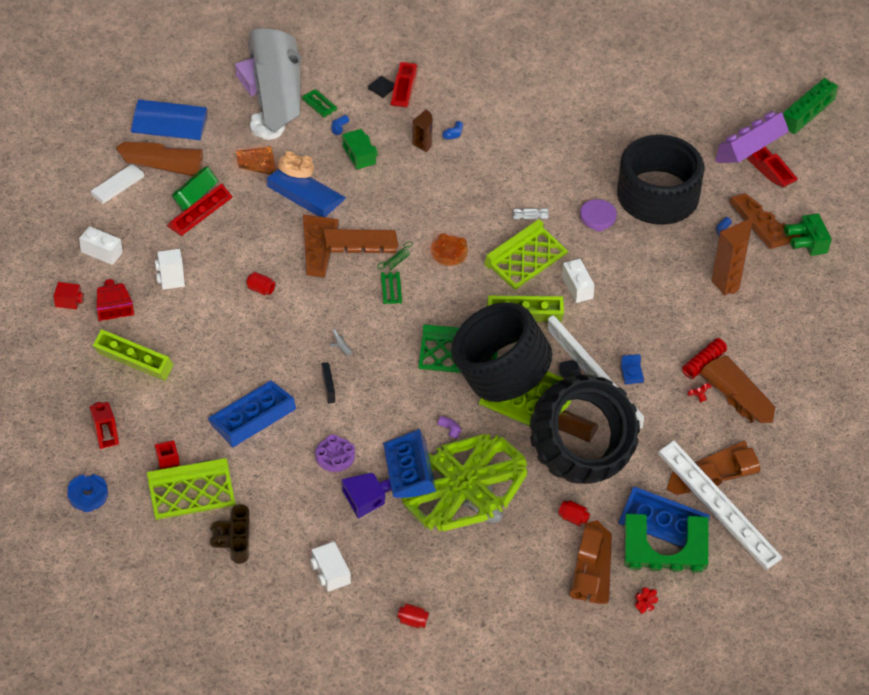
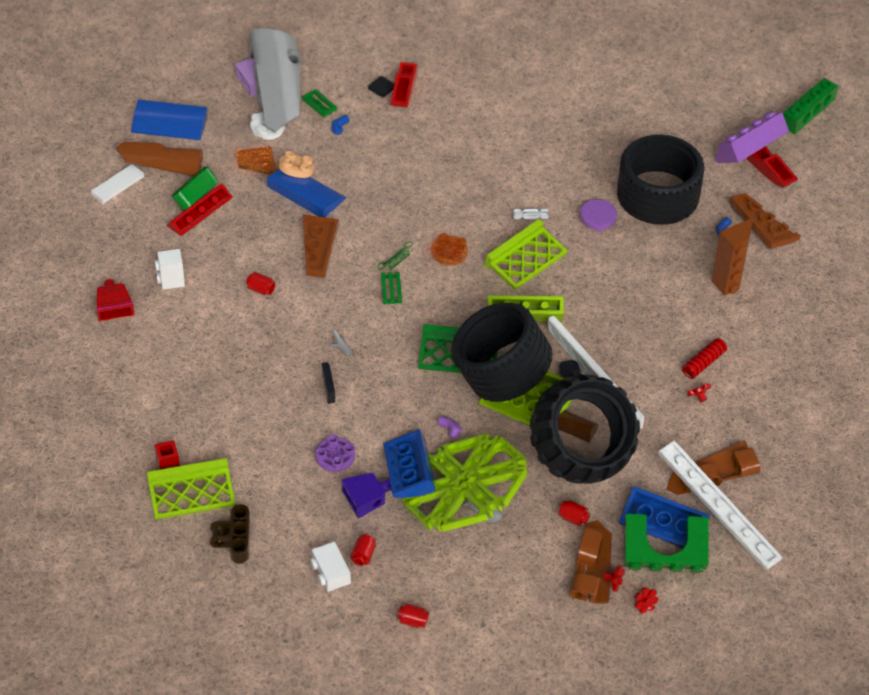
red brick [53,282,84,310] -> none
blue plate [67,474,109,512] -> none
white brick [79,226,123,265] -> none
red torso [89,402,119,449] -> none
lime brick [92,329,174,381] -> none
blue slope [208,380,296,448] -> none
dark orange windscreen [323,229,399,253] -> none
green brick [342,128,378,170] -> none
reddish brown brick [412,109,433,152] -> none
blue arm [442,121,463,140] -> none
white brick [562,259,595,303] -> none
blue bracket [620,354,644,384] -> none
dark orange panel [700,356,775,423] -> none
green brick [784,213,832,256] -> none
none -> red brick [350,534,376,566]
none -> red plant [603,565,625,592]

